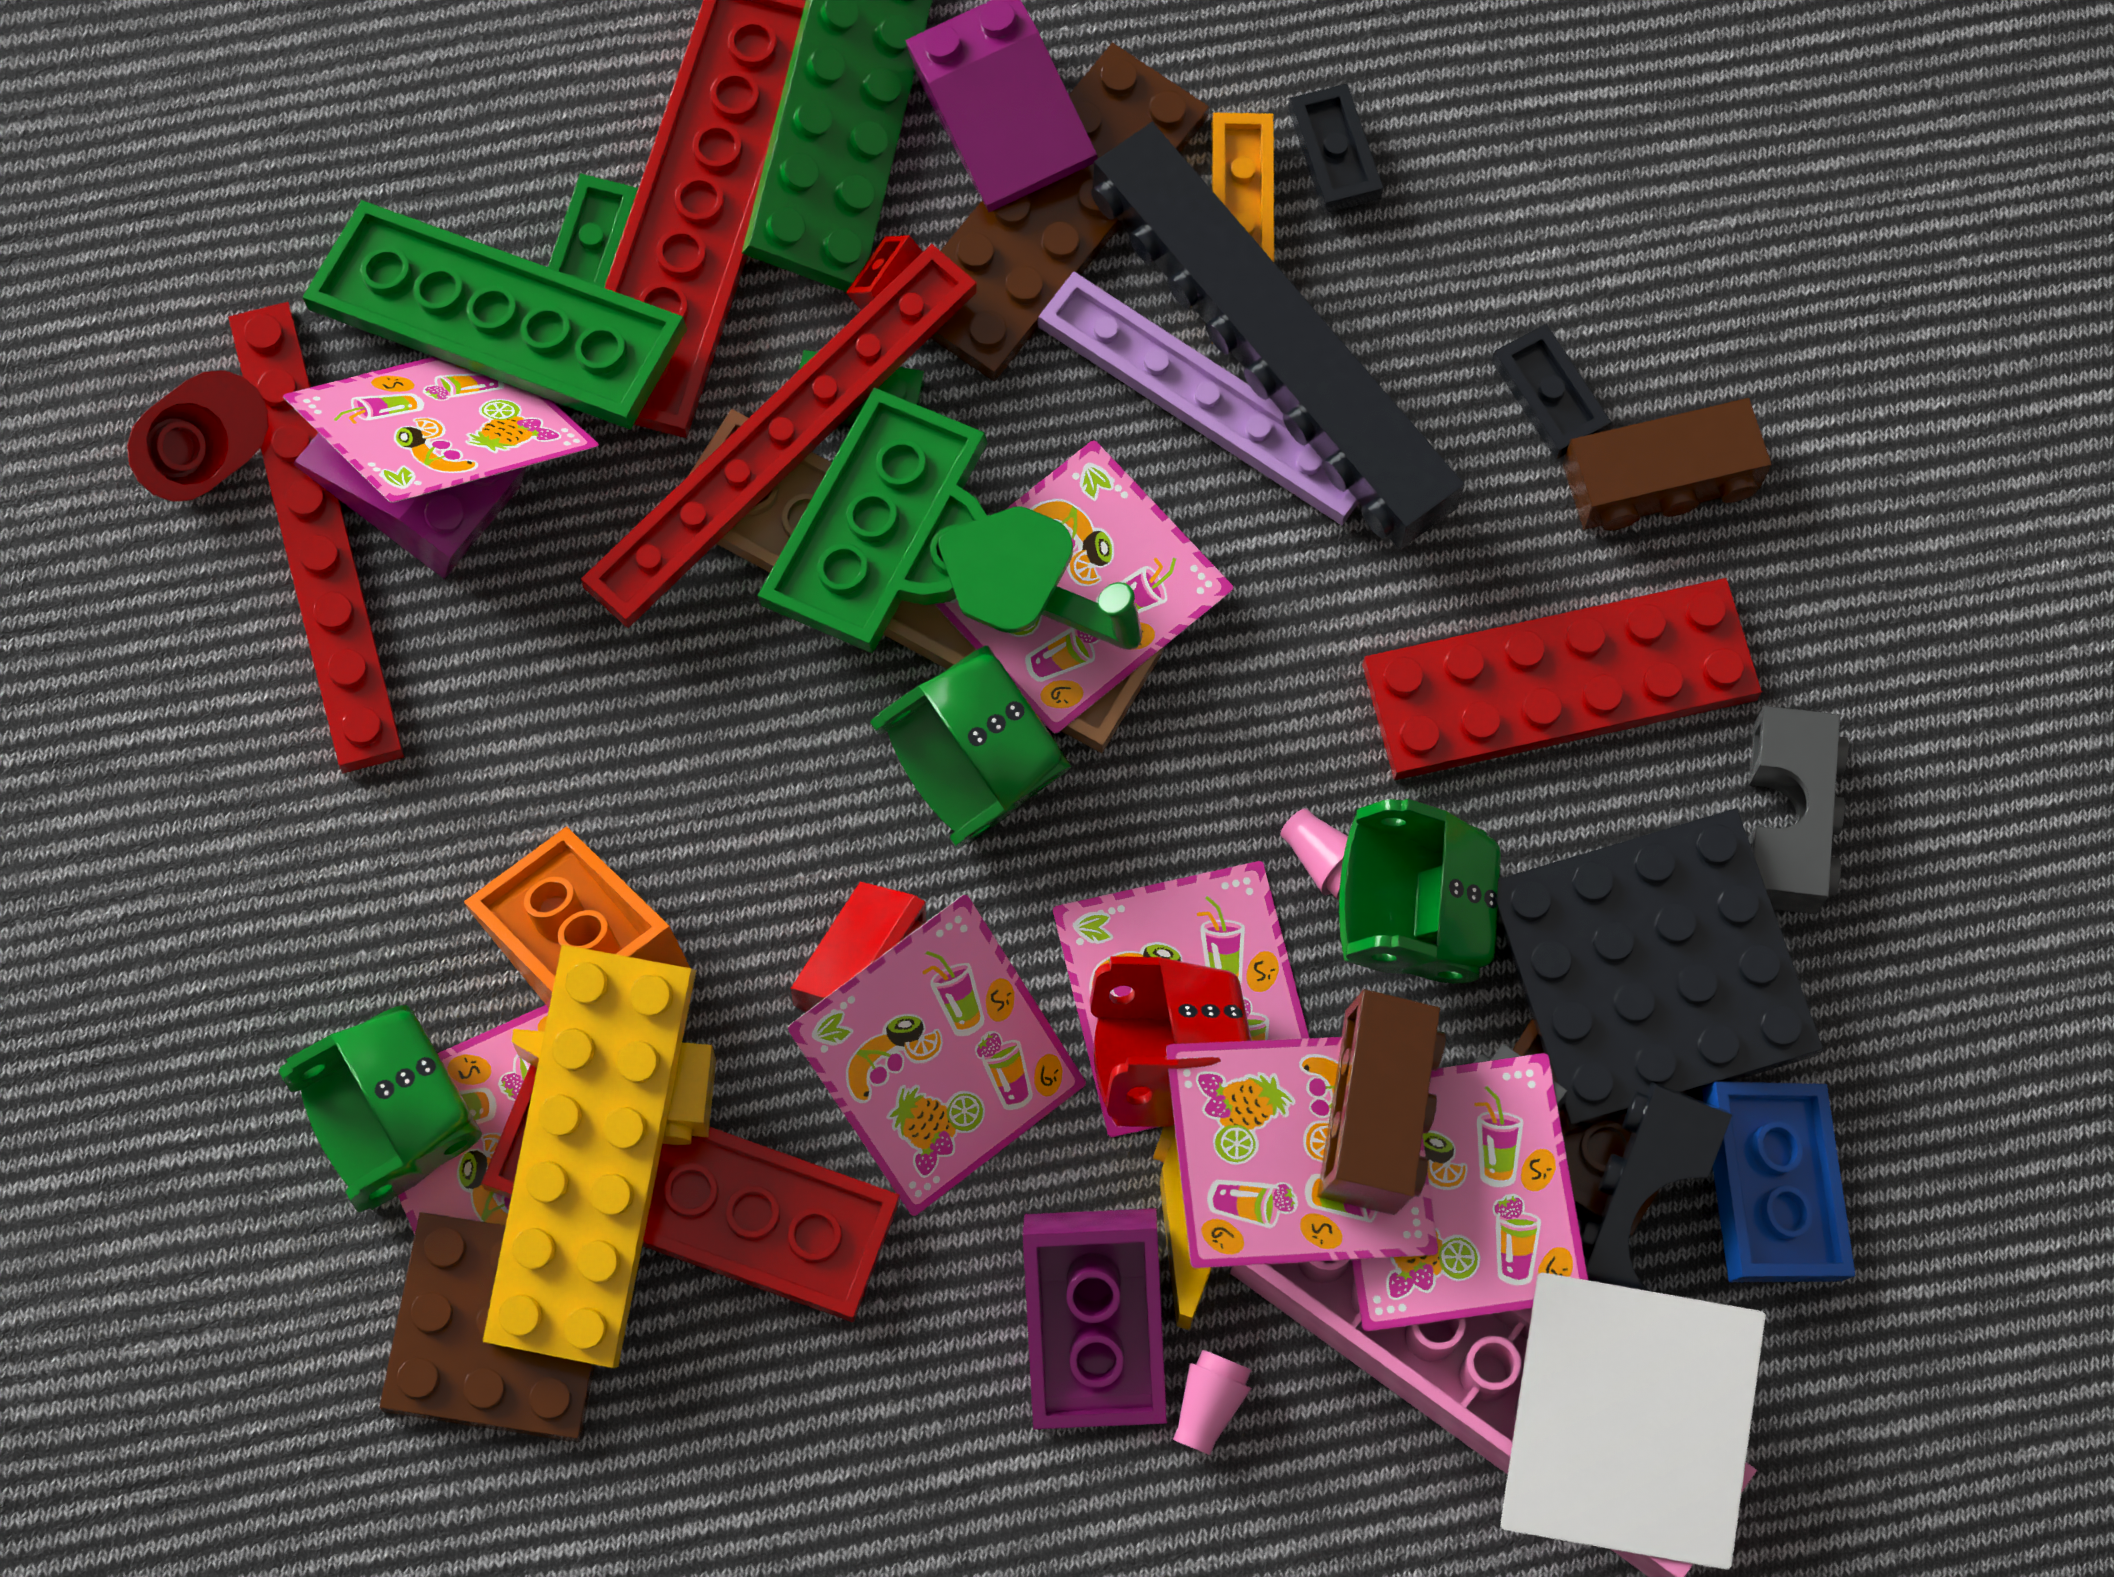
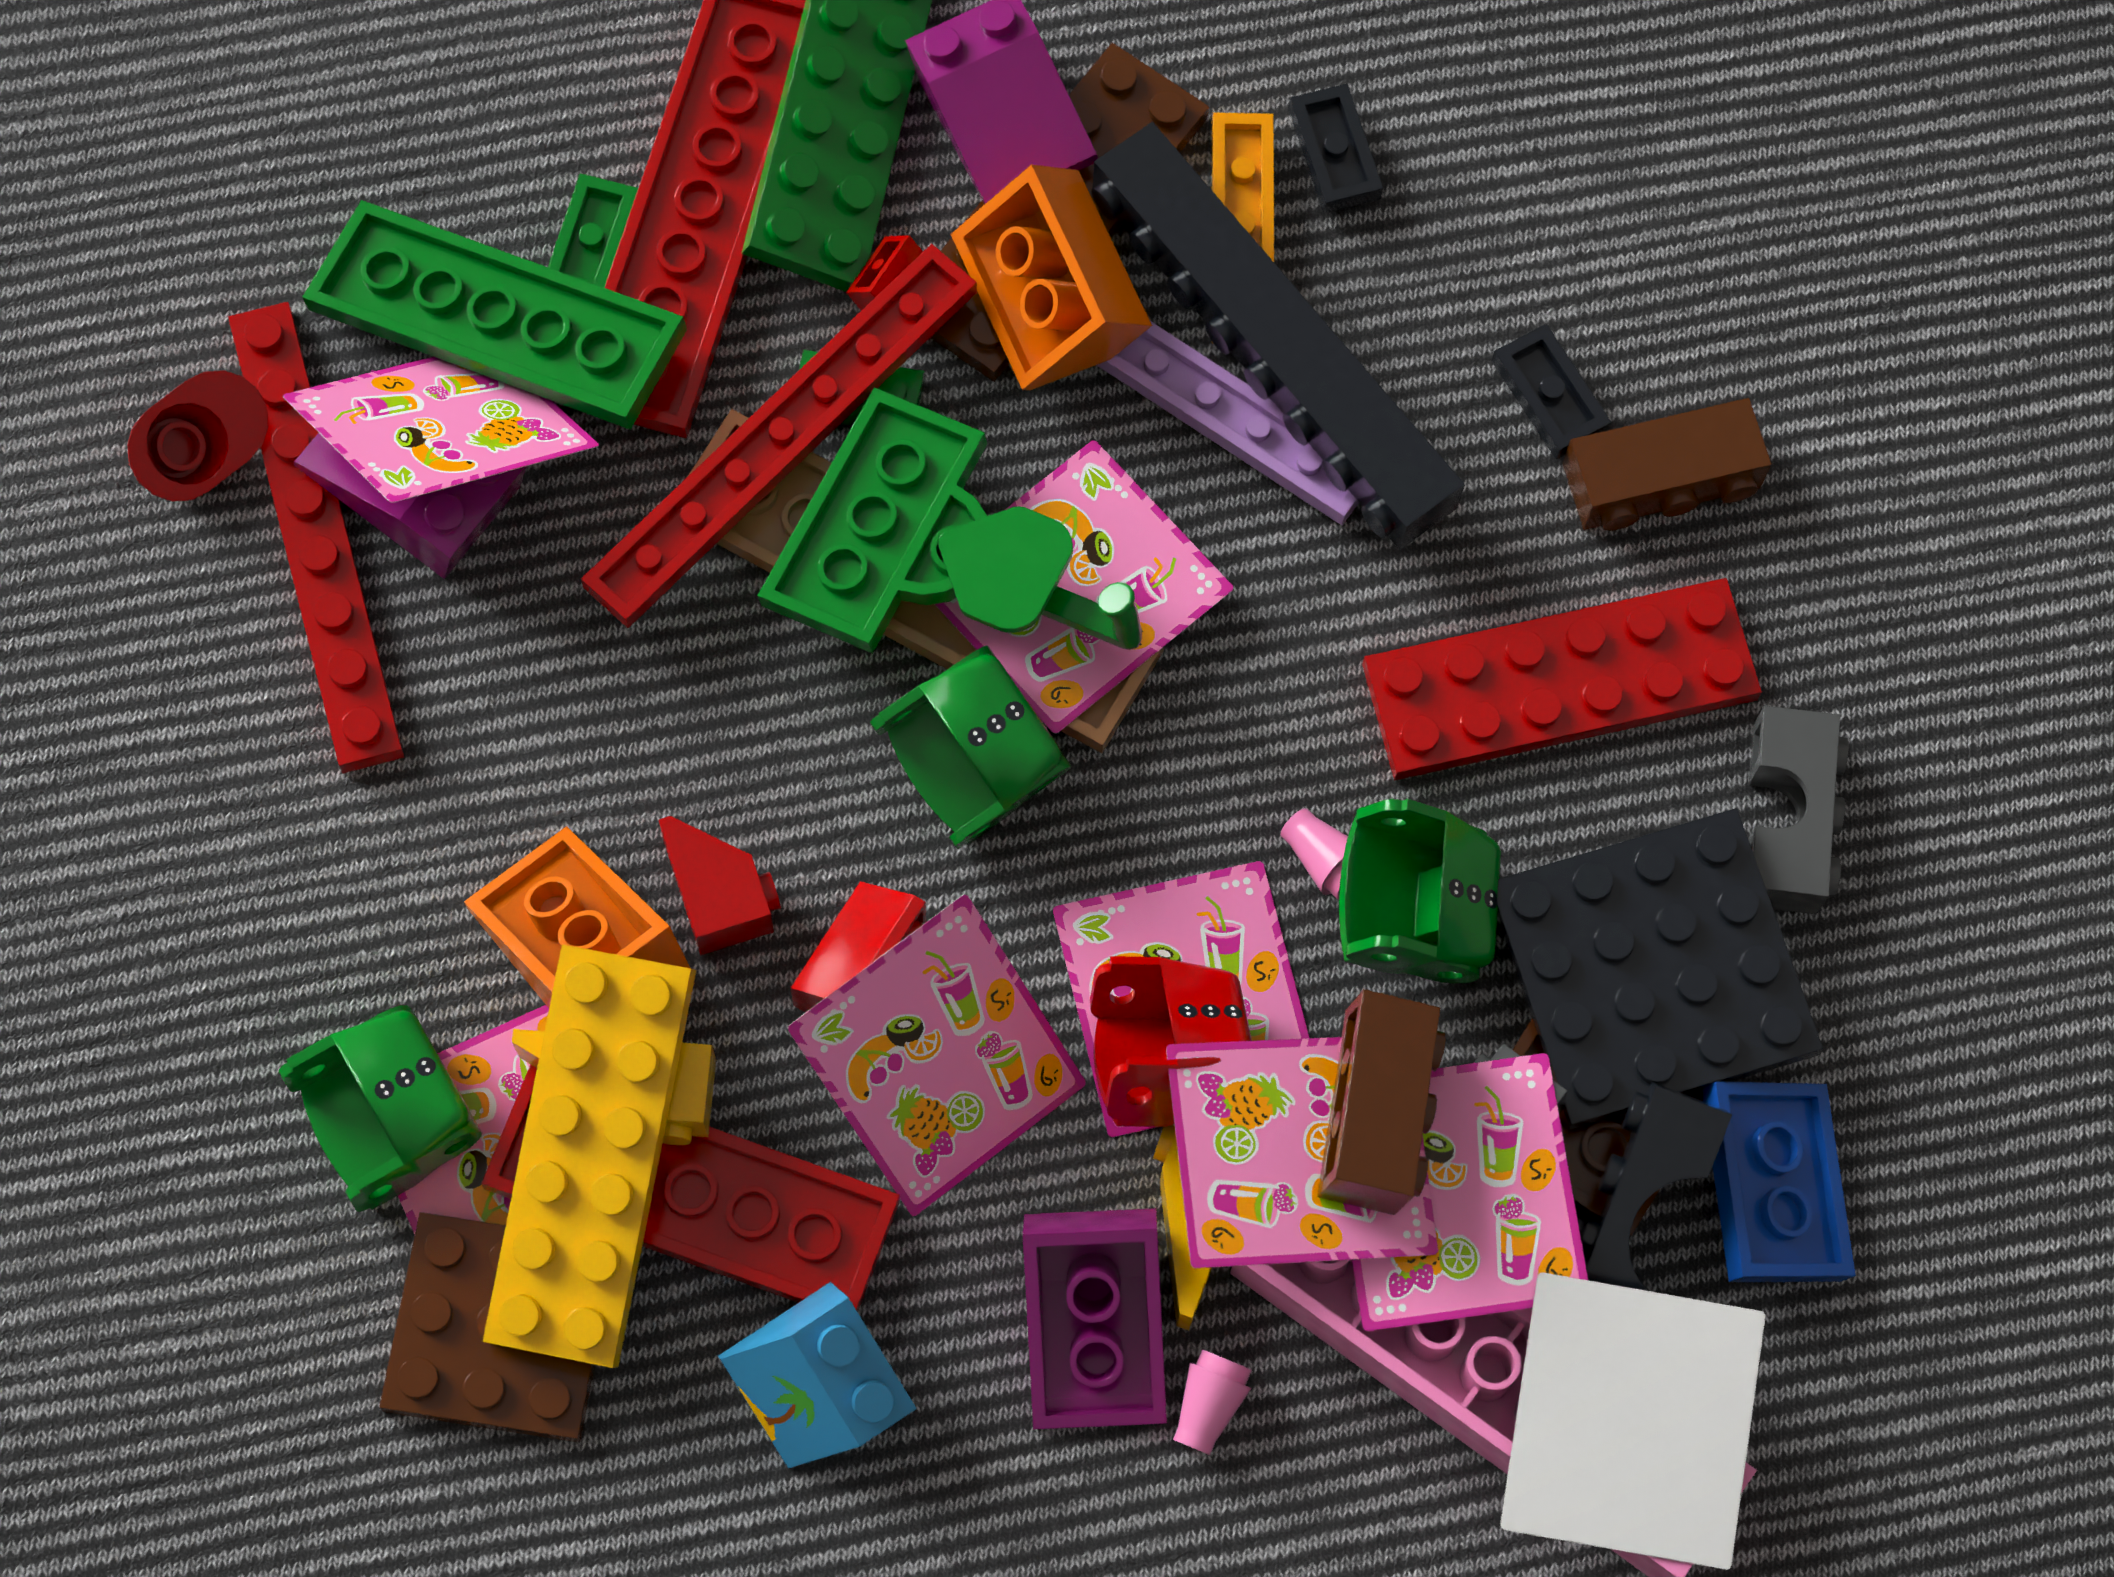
none -> red slope [658,816,781,956]
none -> dark azure slope [718,1282,917,1468]
none -> orange slope [951,164,1152,390]

